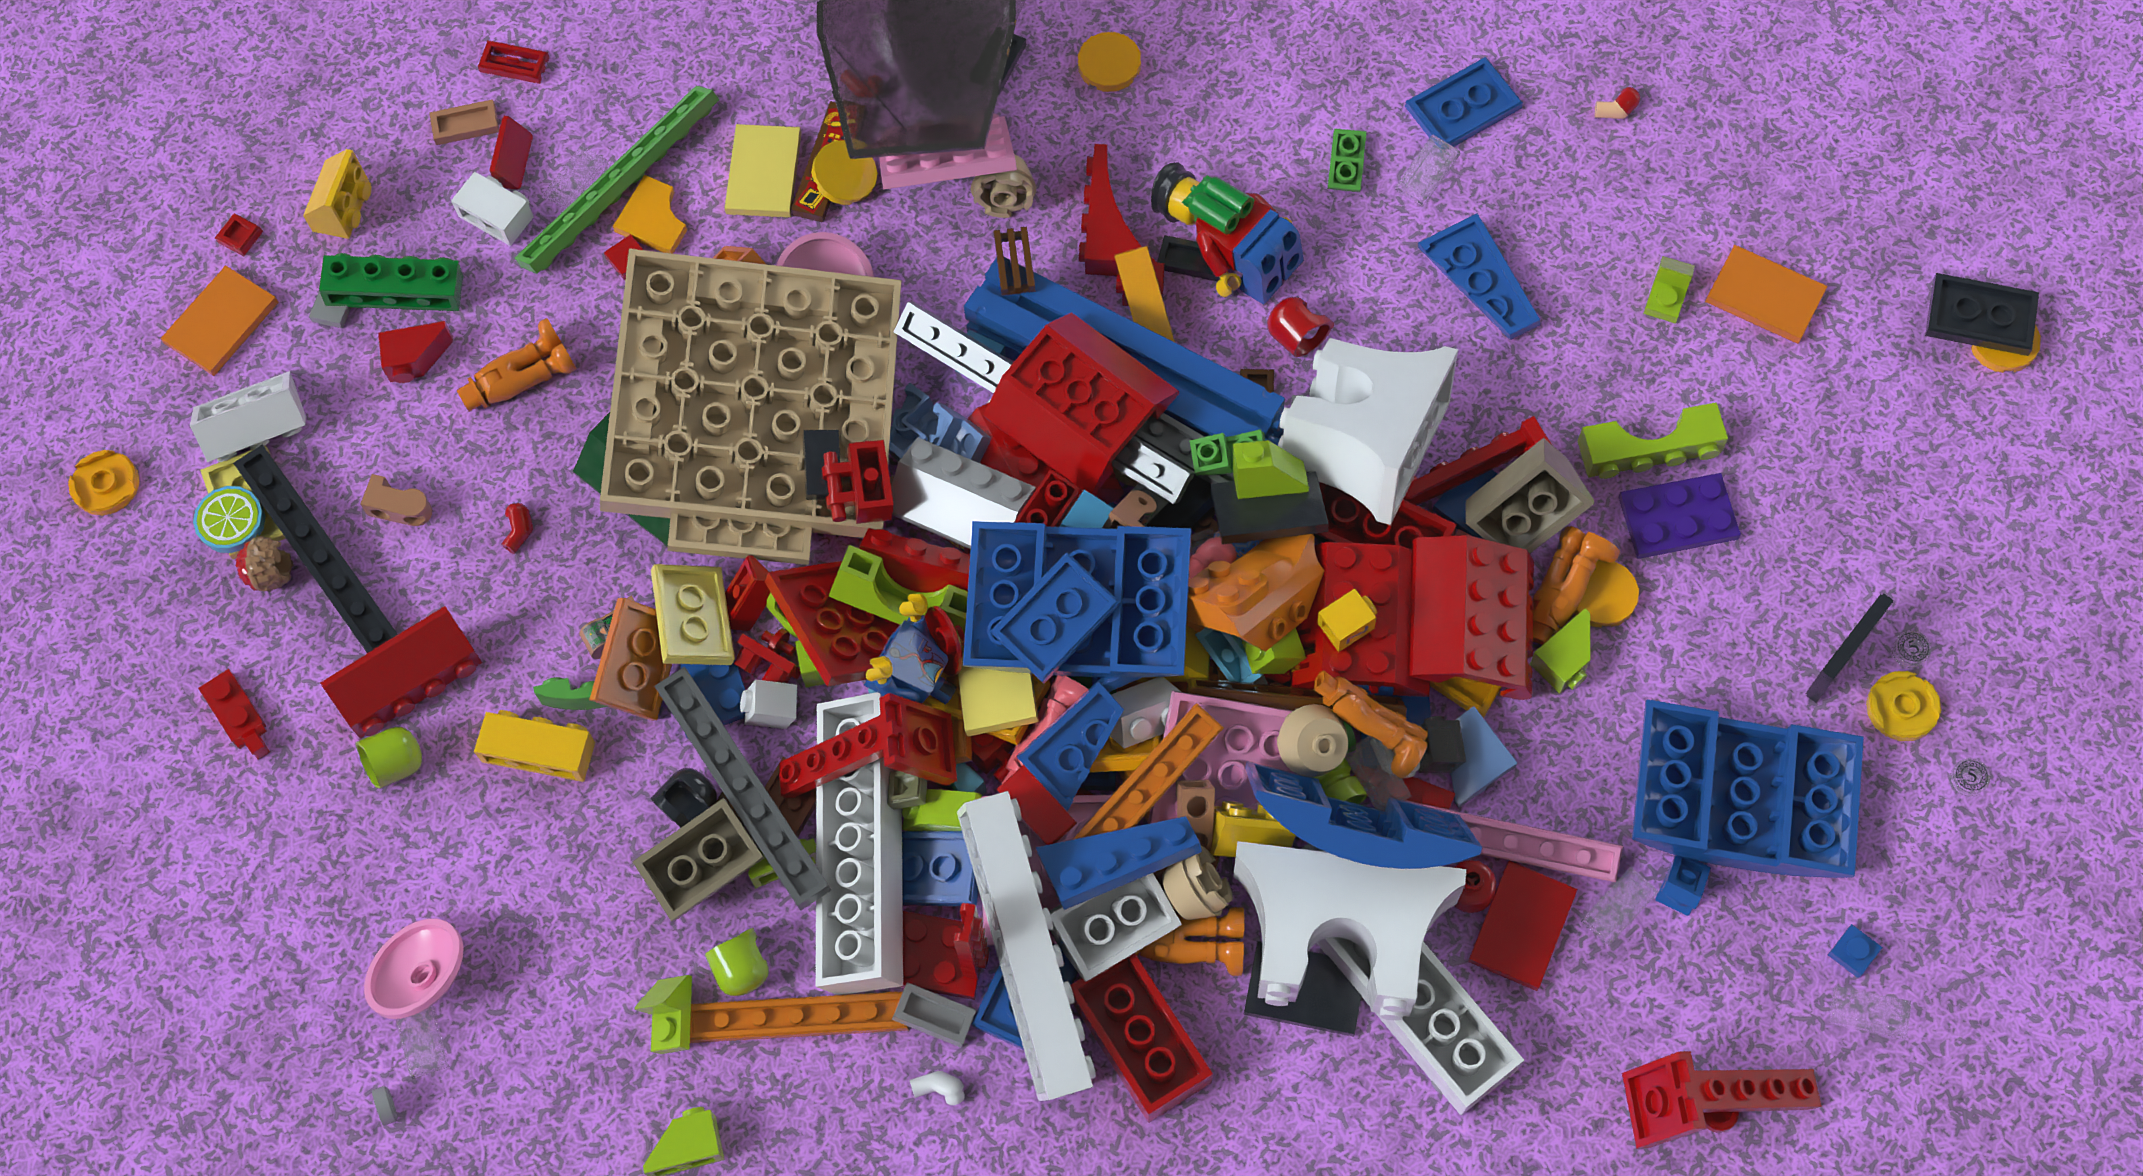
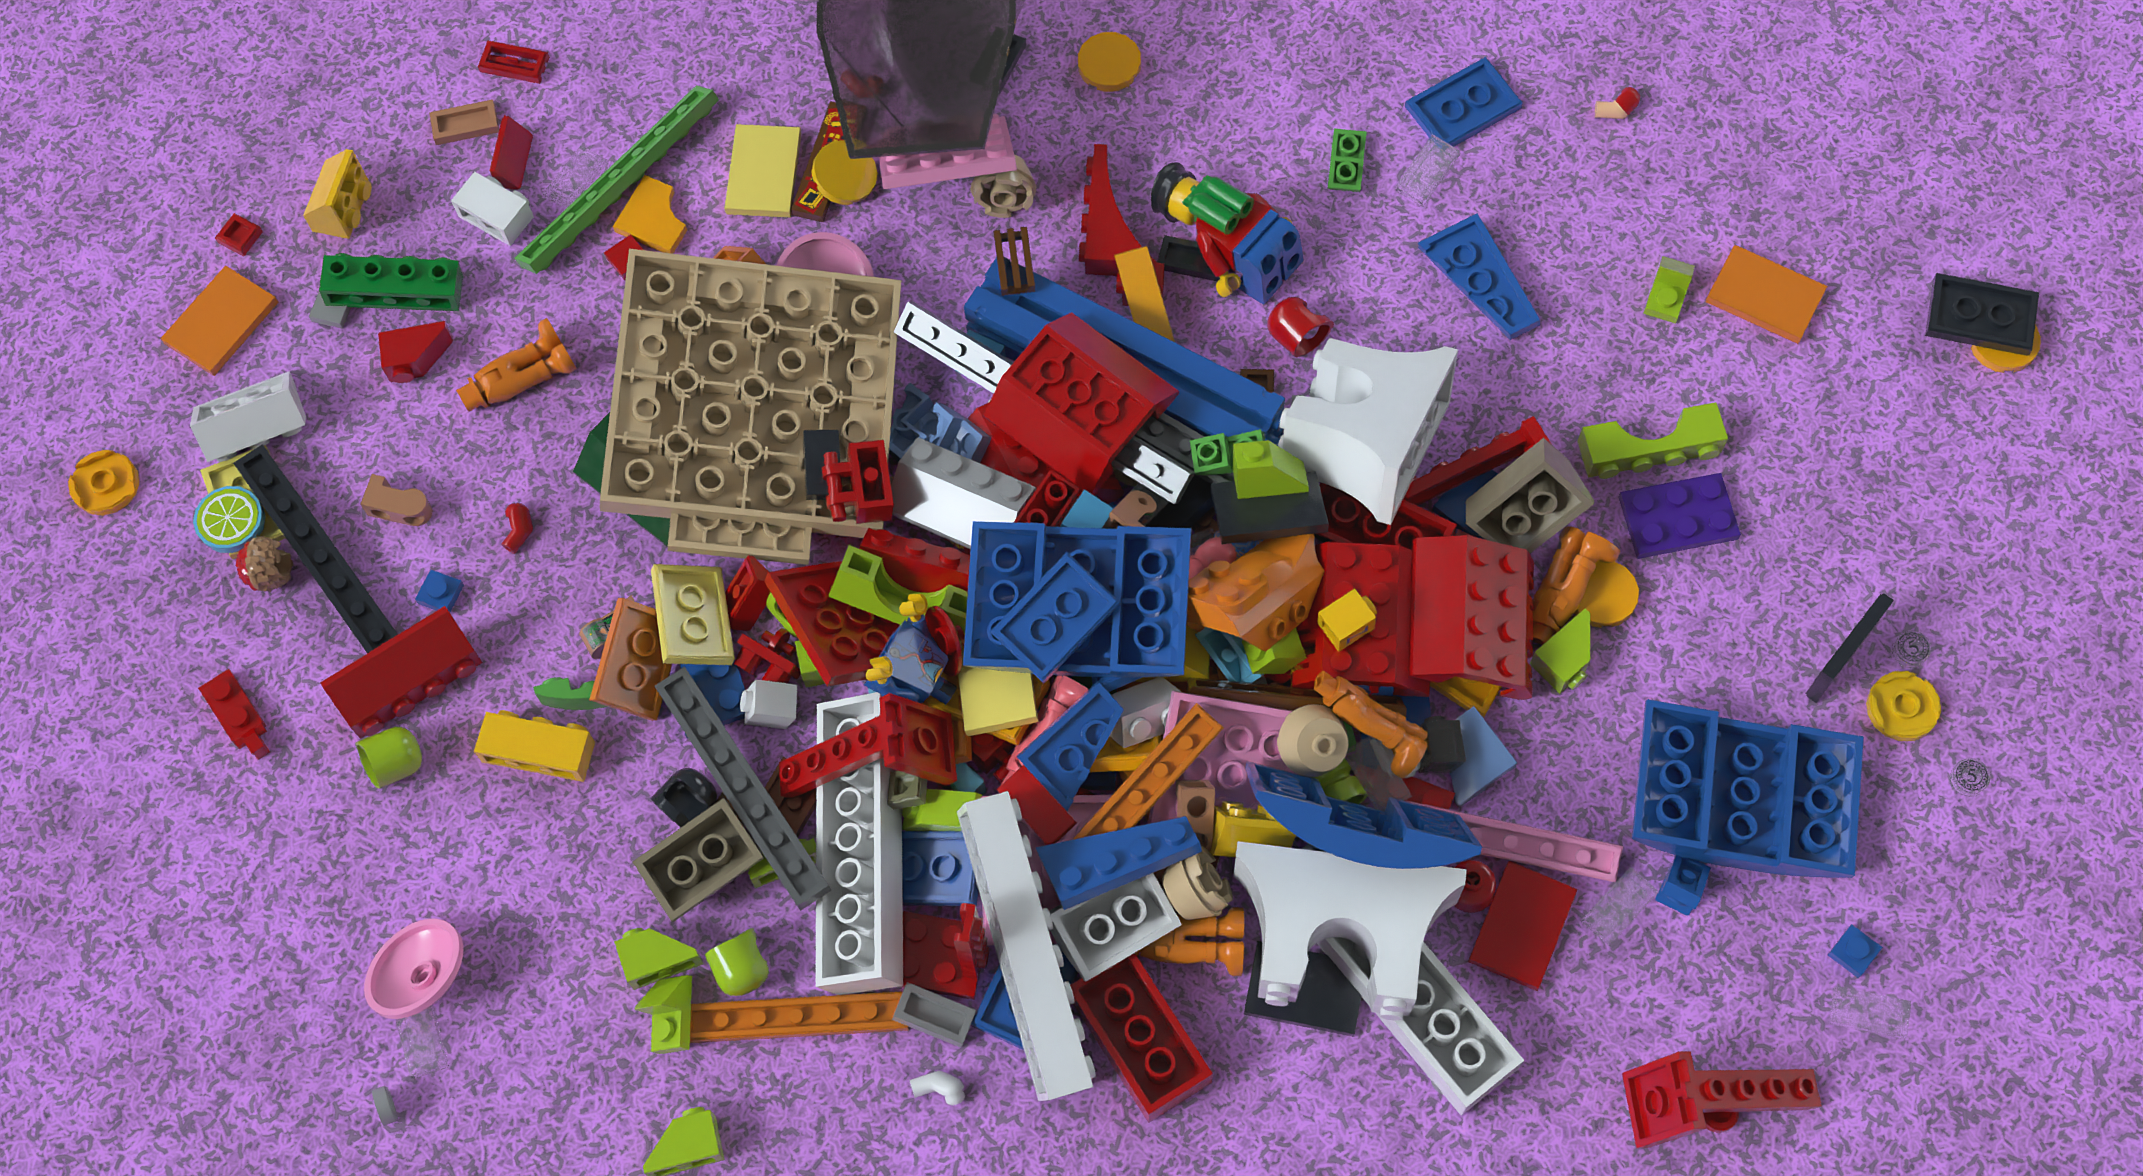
none -> blue plate [415,569,464,612]
none -> lime slope [614,928,703,990]

